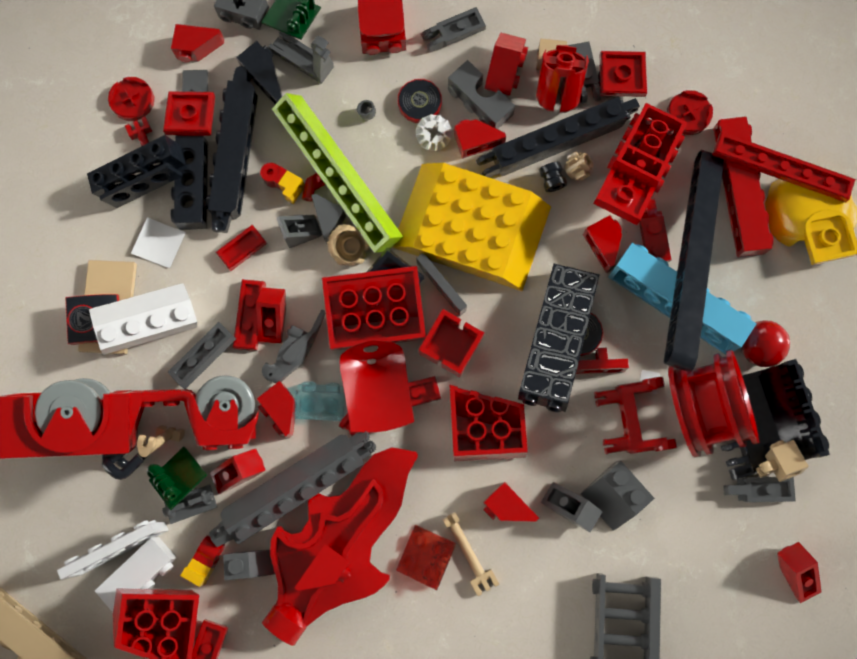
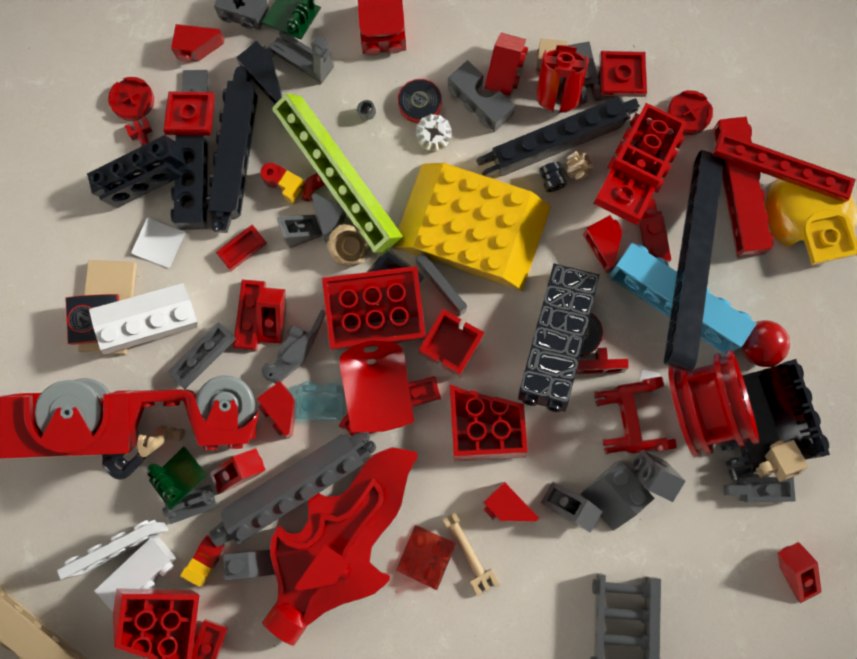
dark grey hinge [421,7,486,52] -> none
red slope [454,119,506,159] -> none
none -> dark grey brick [630,450,686,502]

